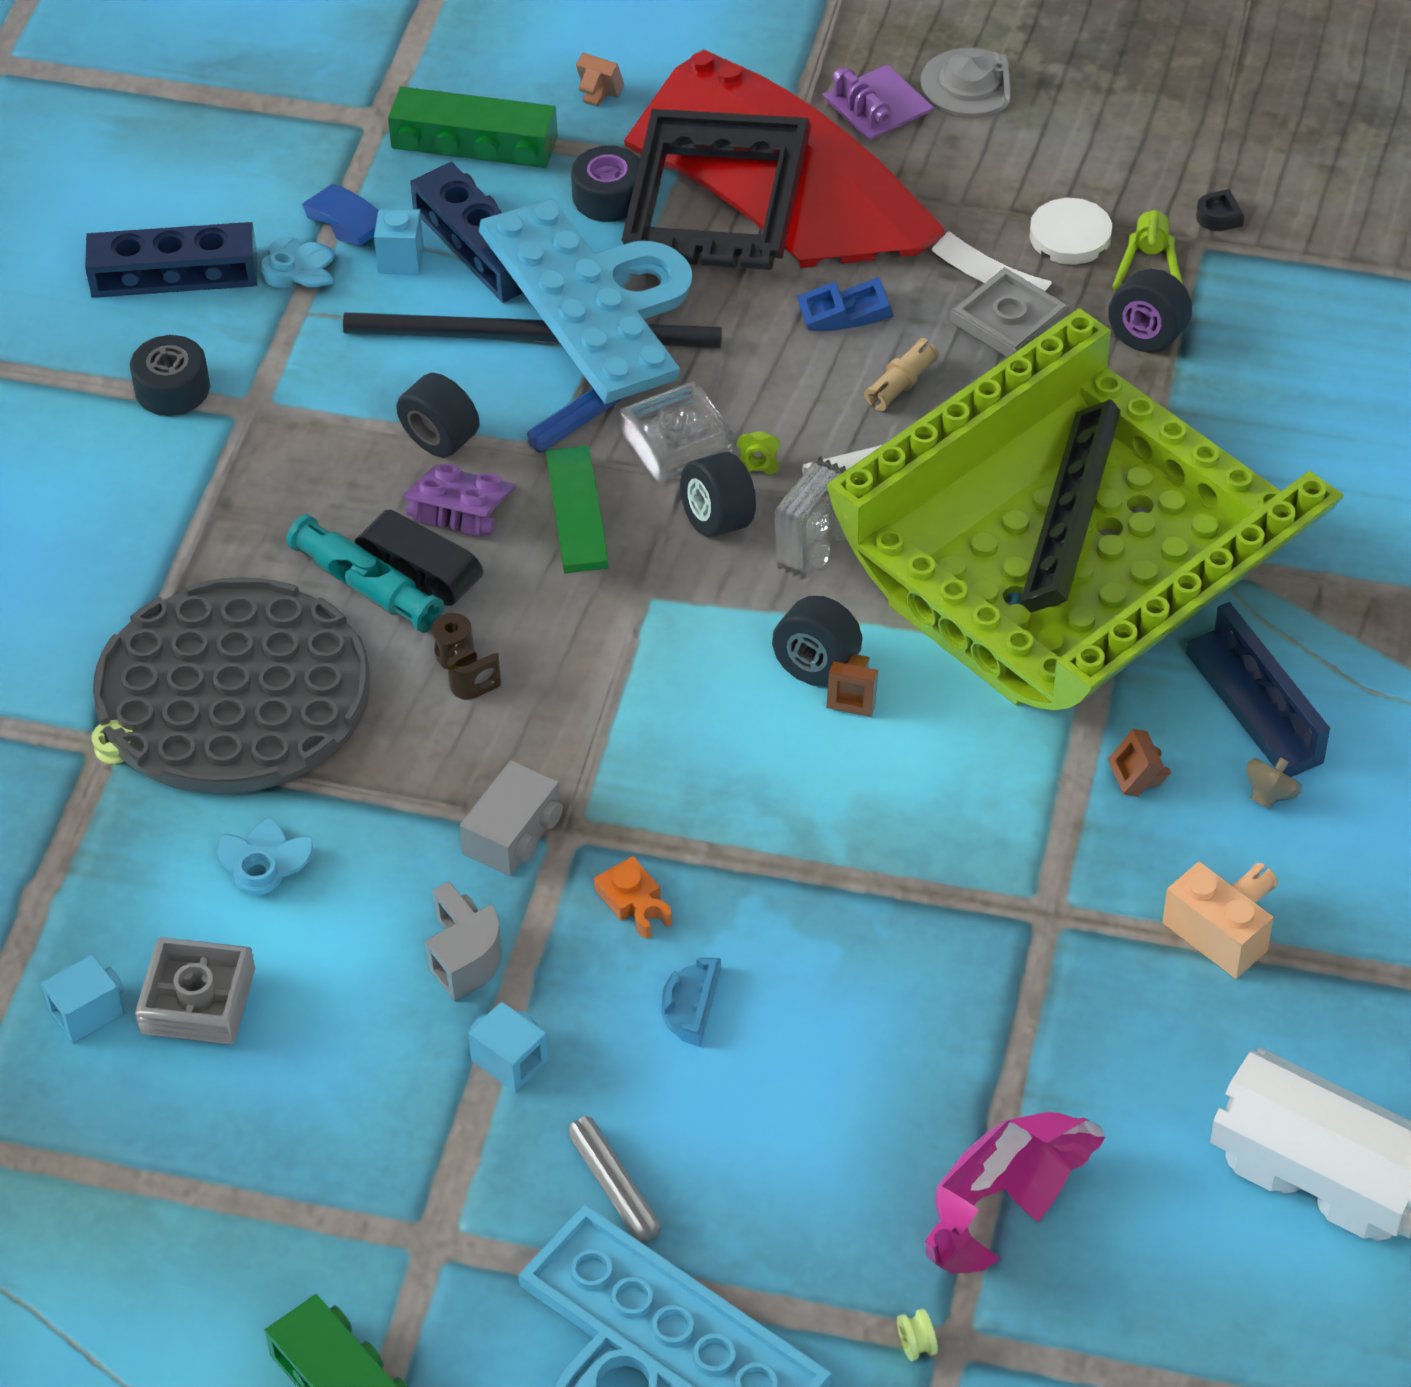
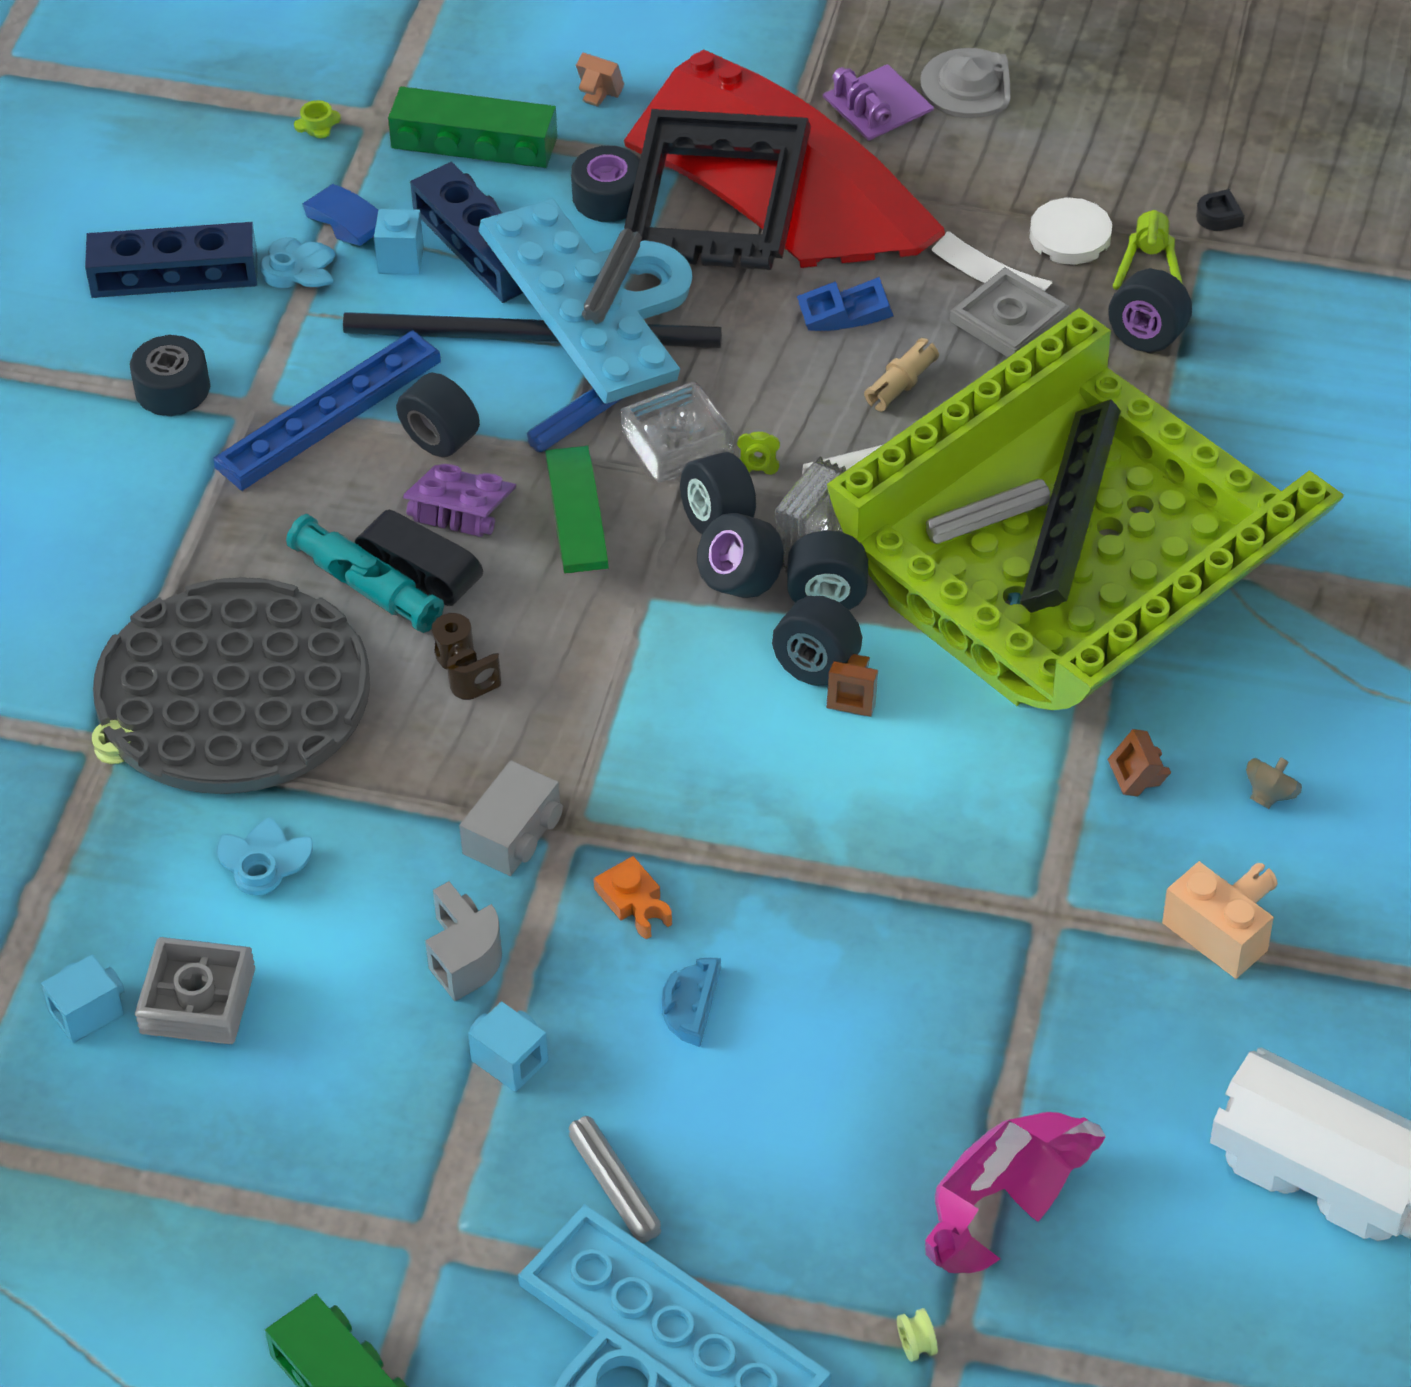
dark blue fence [1186,602,1330,777] -> none
none -> blue tile [213,330,441,491]
none -> lime plate [294,100,341,138]
none -> dark grey axle [582,228,642,324]
none -> black wheel [697,513,784,598]
none -> black wheel [787,530,868,610]
none -> light grey axle [926,479,1050,544]

